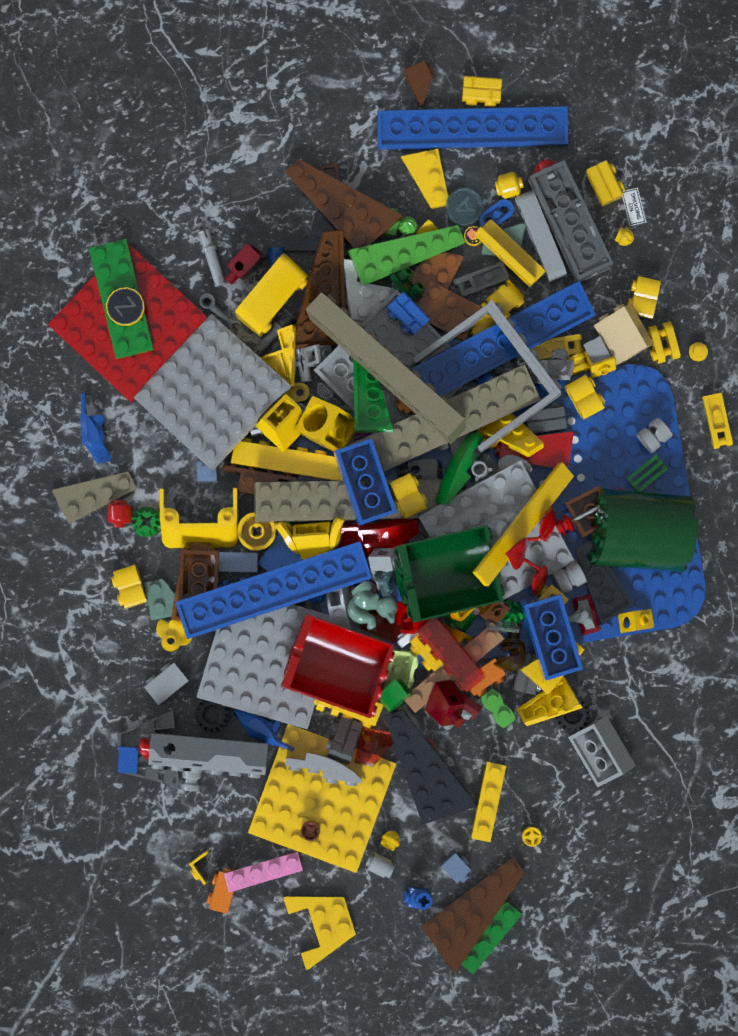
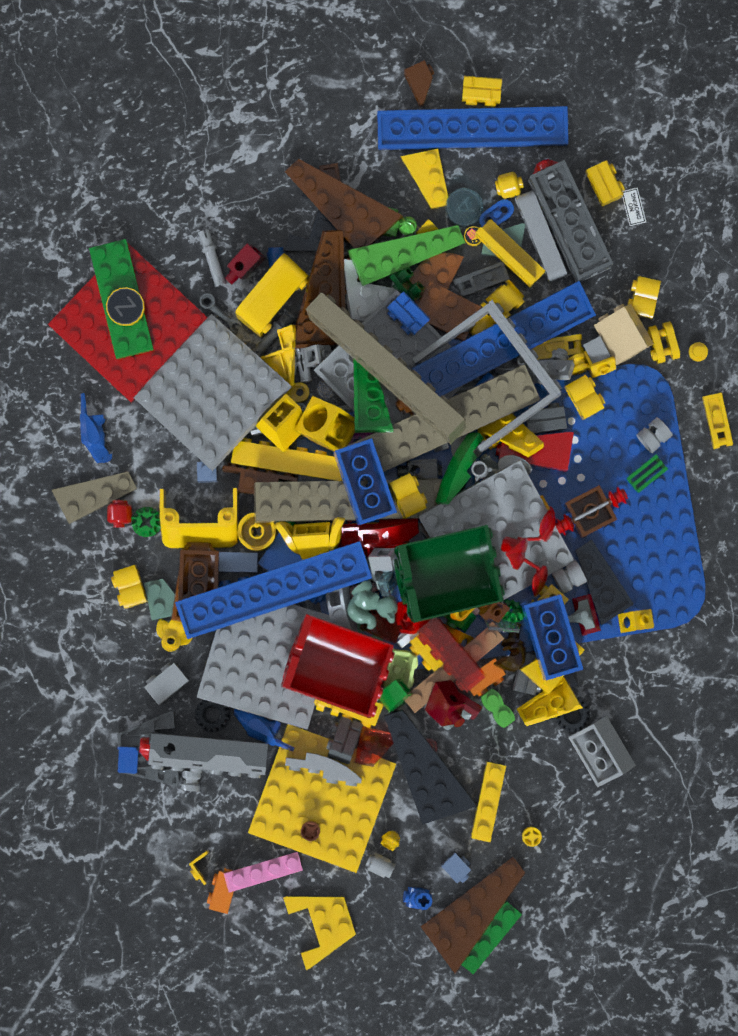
yellow tile [473,462,574,586] -> none
dark green cylinder [589,488,698,572] -> none
yellow plate [615,227,634,246] -> none

